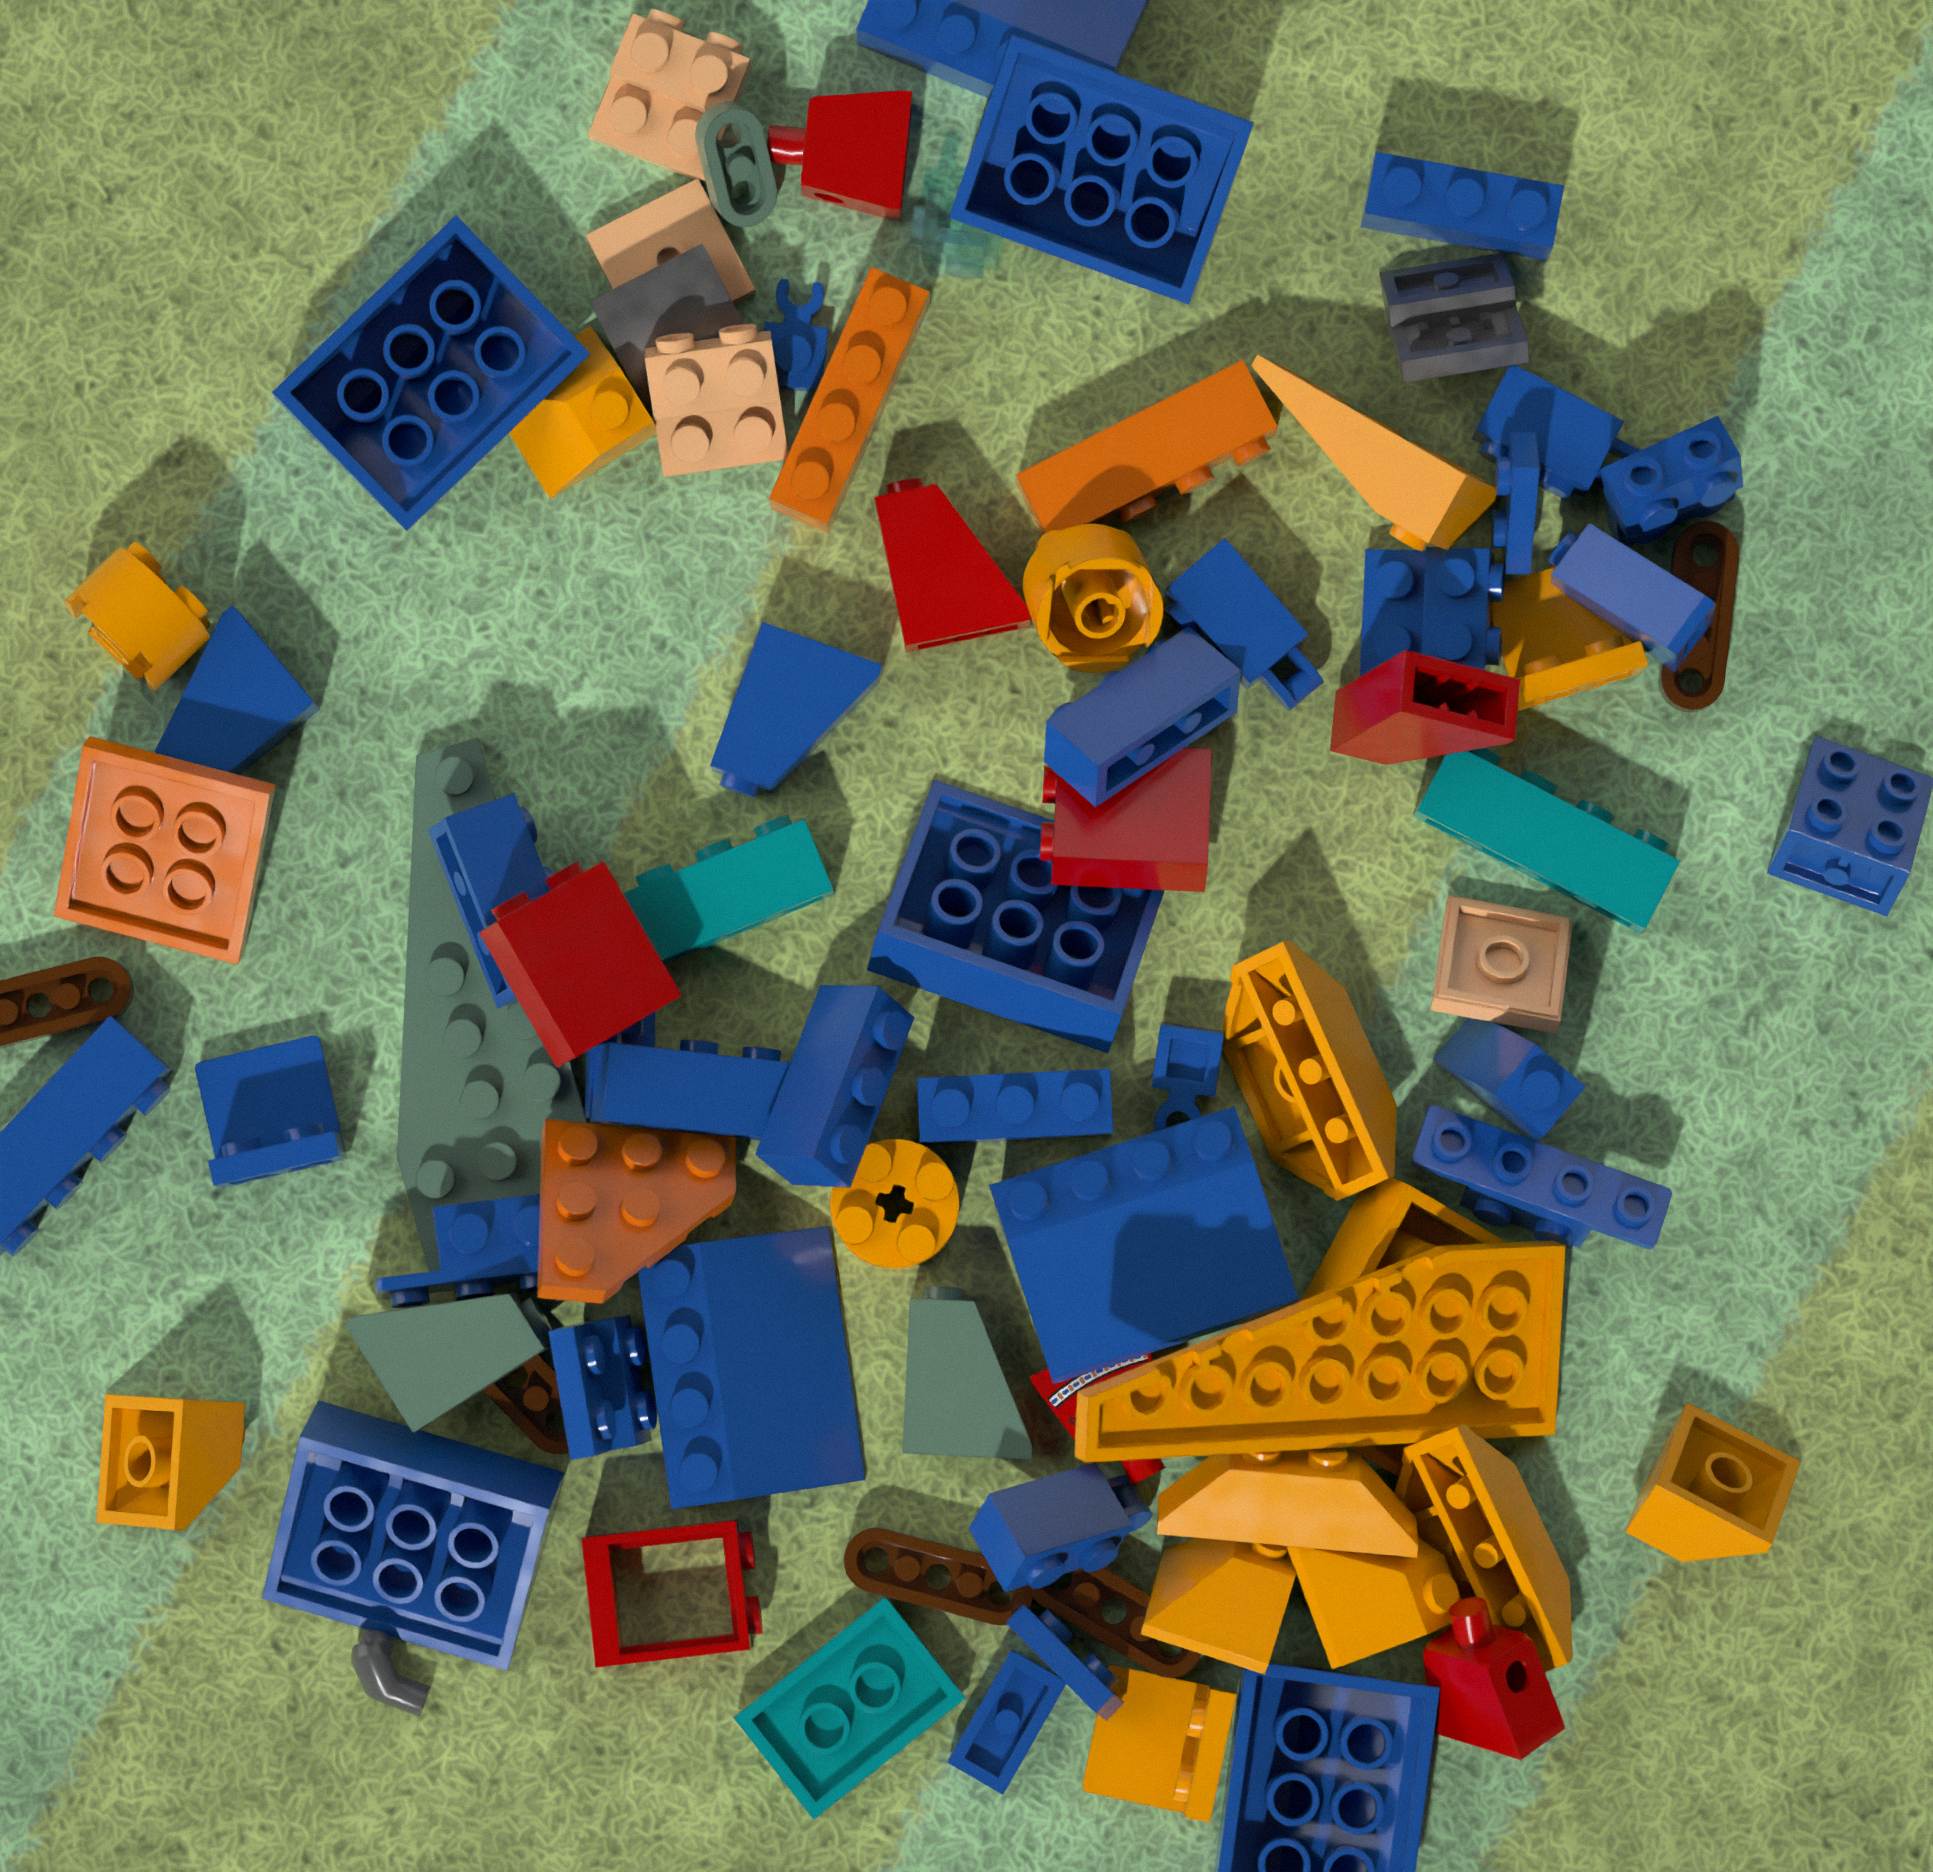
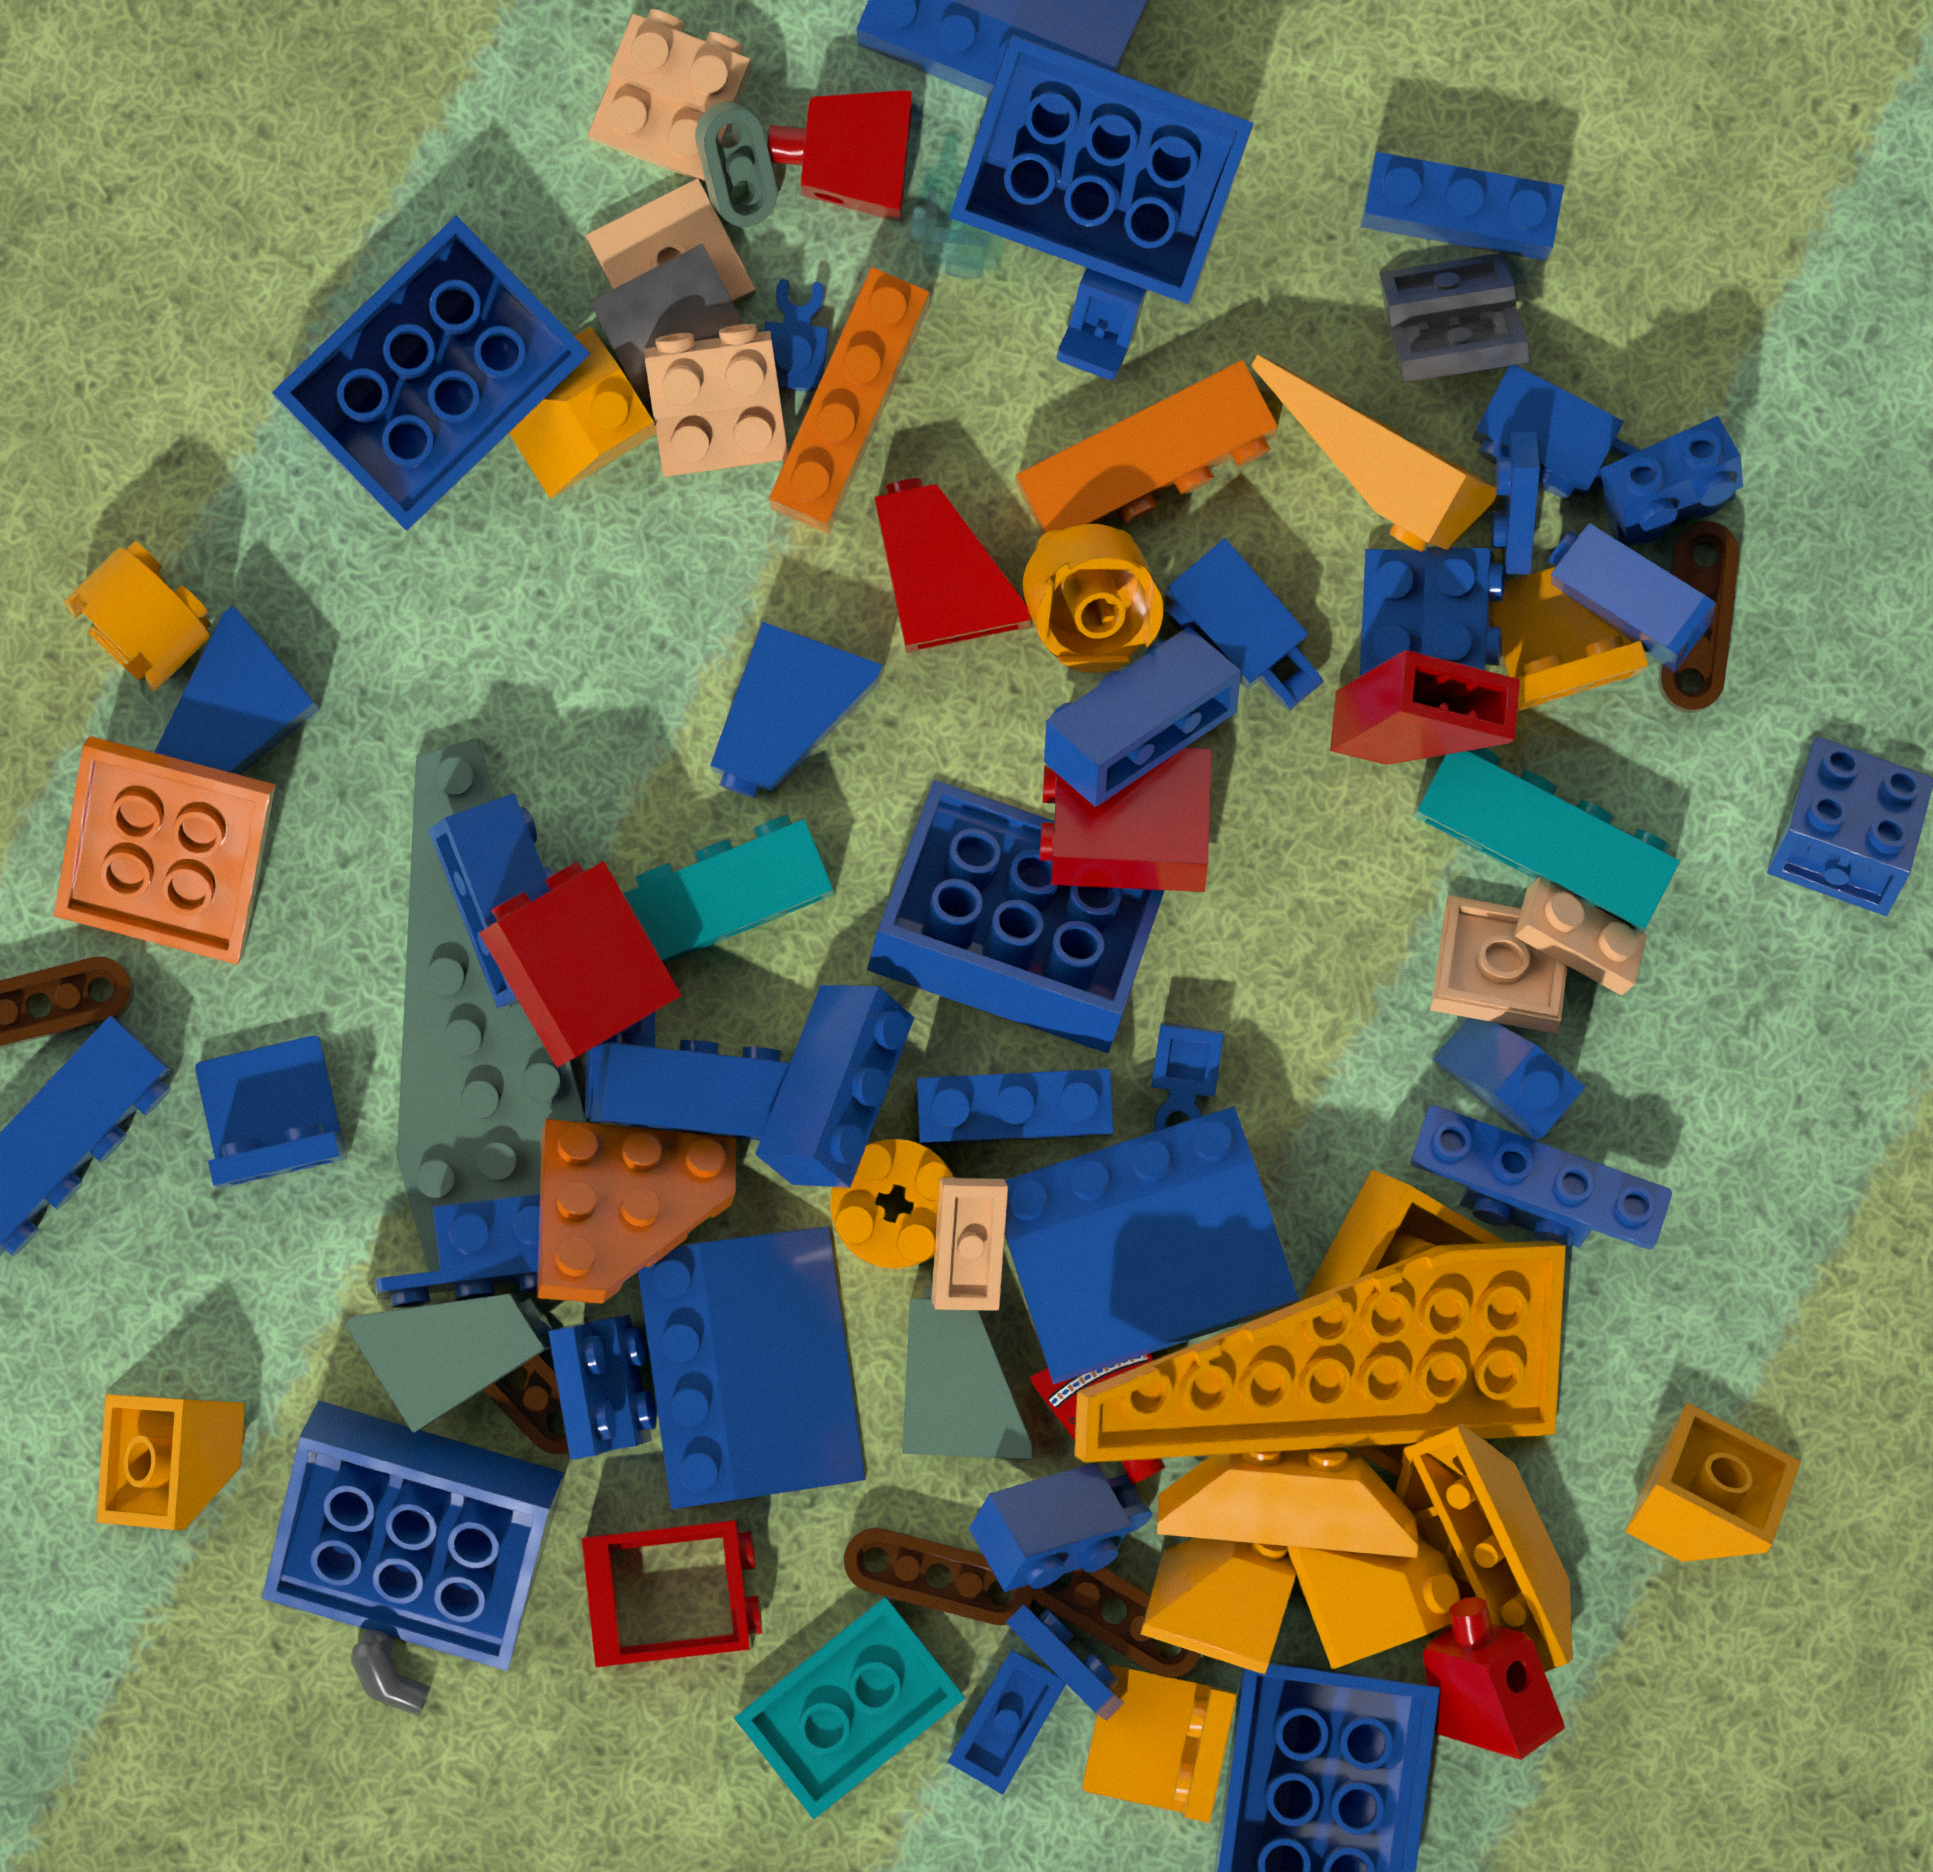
light orange wedge [1222,940,1397,1201] -> none
none -> light nougat plate [931,1178,1008,1311]
none -> blue bracket [1056,268,1147,380]
none -> light nougat plate [1514,876,1647,996]

